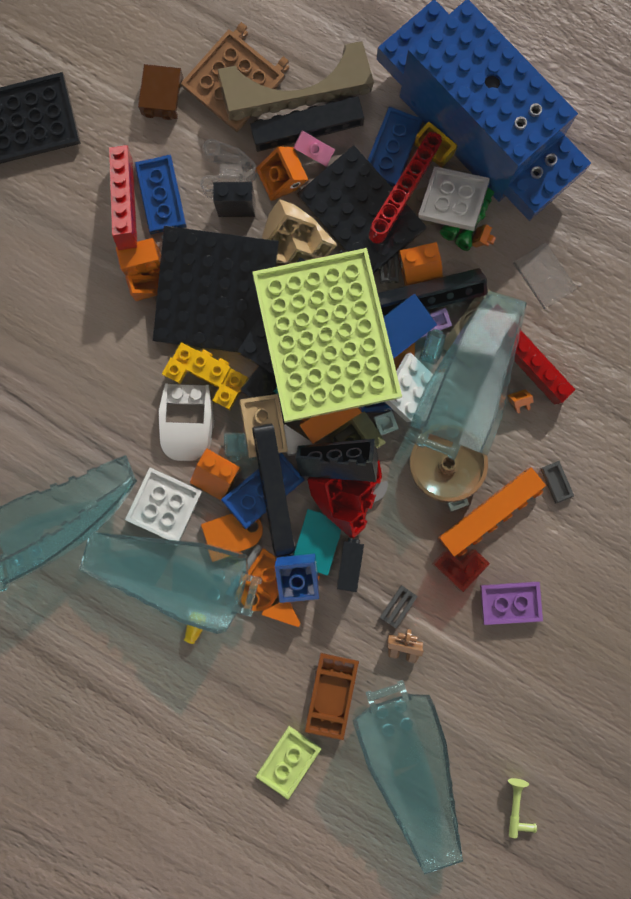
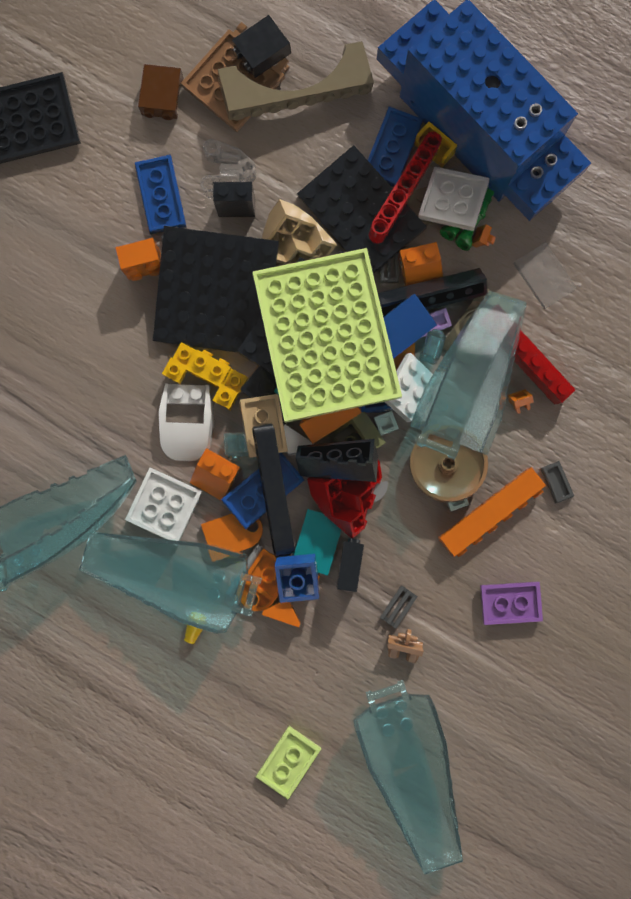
brick [109,145,137,250] -> none
orange slope [125,275,159,301] -> none
black brick [250,96,364,152] -> none
orange slope [256,147,308,201] -> none
bright pink plate [293,131,335,167] -> none
dark orange slope [305,653,359,740] -> none
clear red brick [432,549,490,592] -> none
yellowish green piece [508,778,537,838] -> none
none -> black brick [232,15,291,78]

